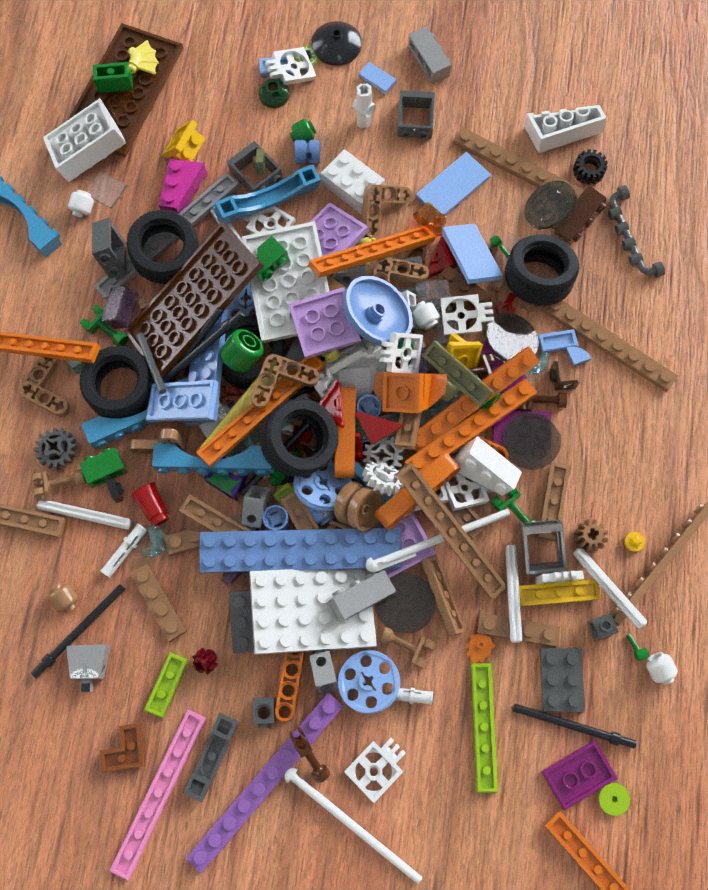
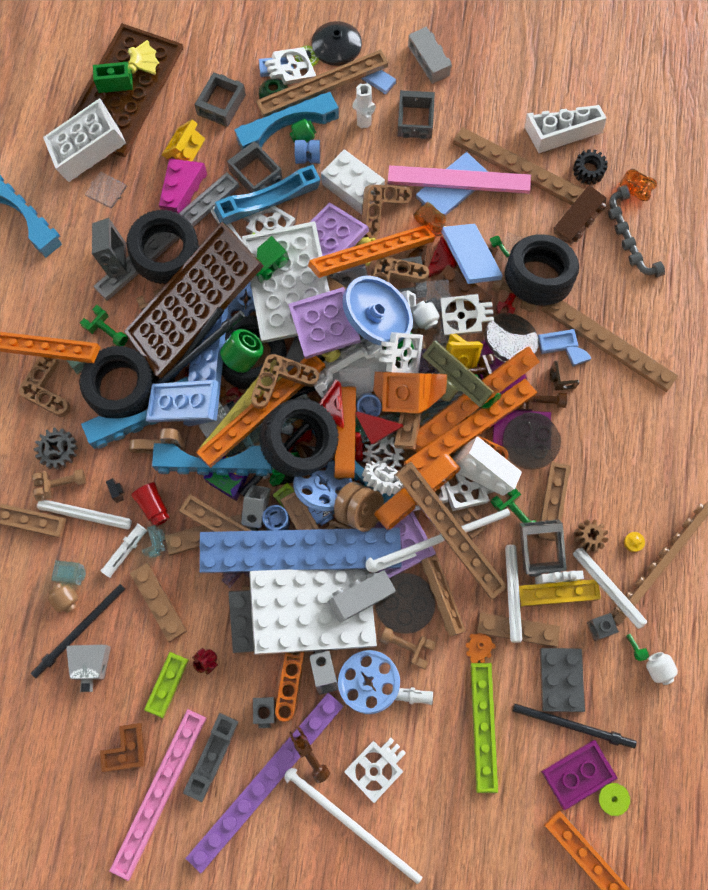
white head [68,190,94,218] -> none
green brick [79,448,128,488] -> none
clear purple brick [101,286,139,329] -> none
dark grey bar [136,333,167,394] -> none
olive plate [253,149,265,175] -> none
clear smoke tile [524,181,577,230] -> none
clear light blue arm [528,352,549,374] -> none
none -> clear light blue brick [52,560,86,586]
none -> dark grey window [194,72,246,127]
none -> dark azure arch [234,92,339,150]
none -> medium nougat plate [256,50,388,118]
none -> bright pink tile [388,165,531,194]
none -> clear orange piece [620,169,657,201]

